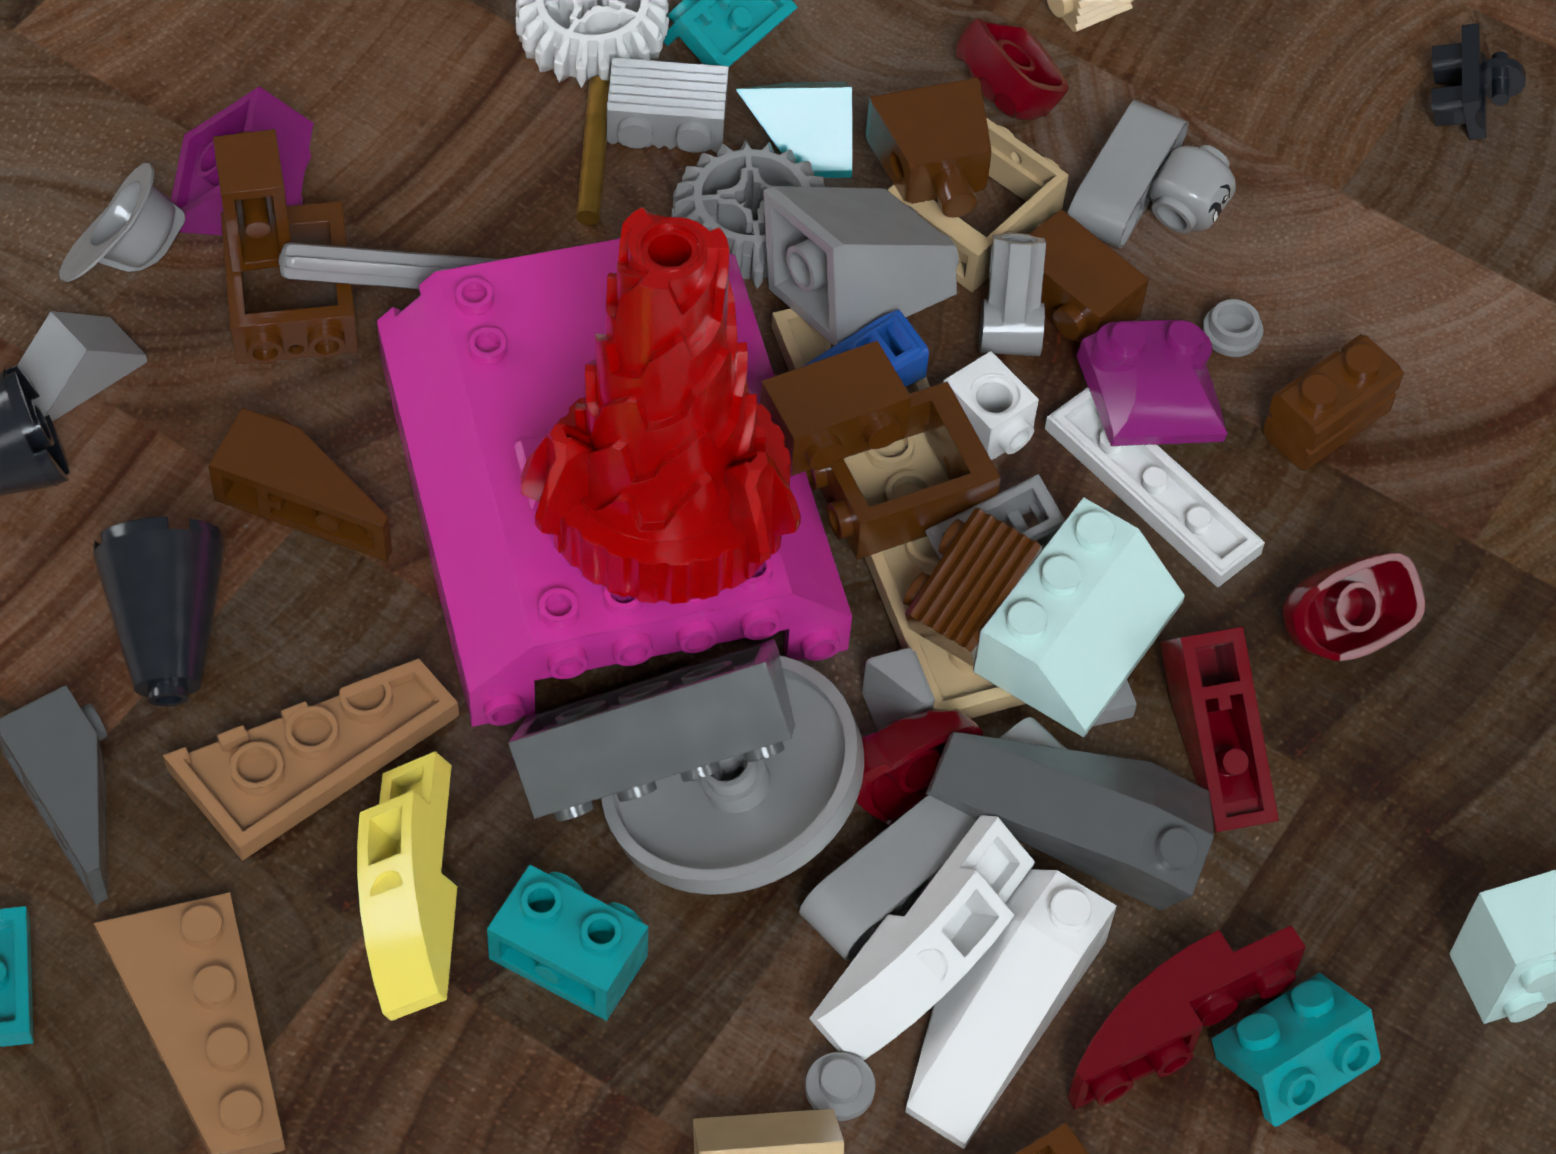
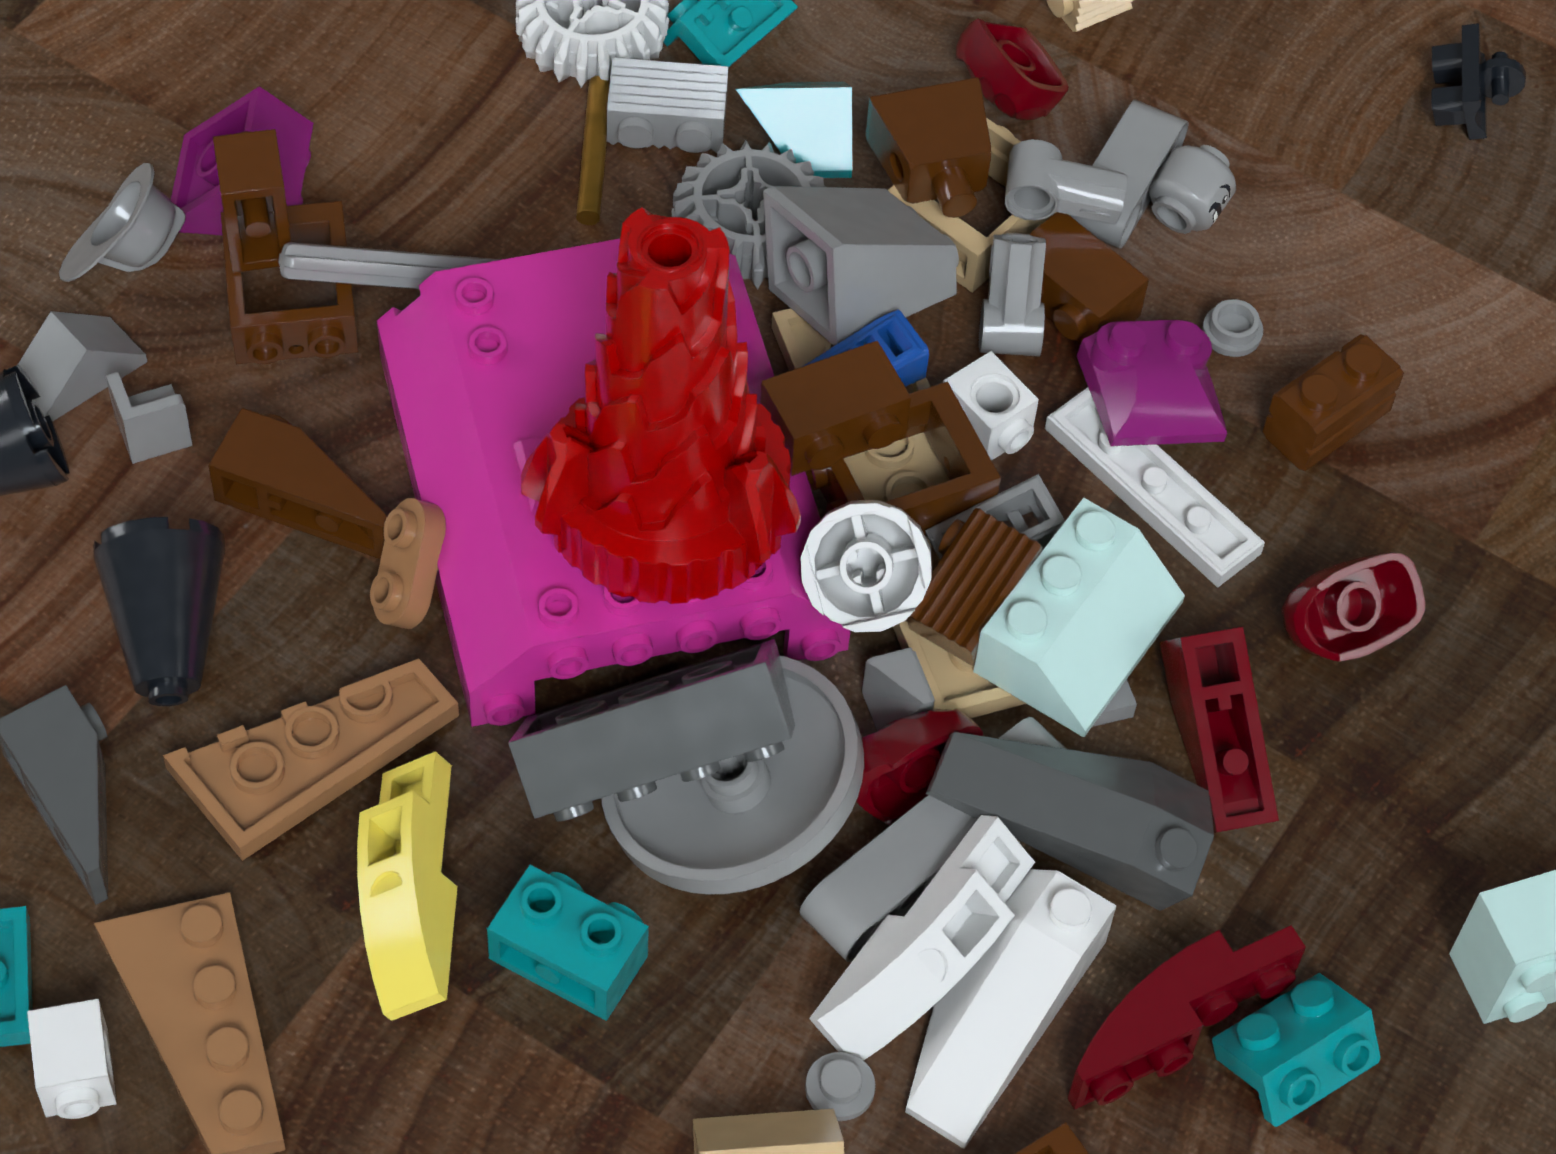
none -> white brick [27,999,117,1119]
none -> light grey panel [106,371,193,464]
none -> medium nougat plate [370,498,446,629]
none -> white cylinder [801,500,932,632]
none -> light grey piece [1005,139,1128,225]

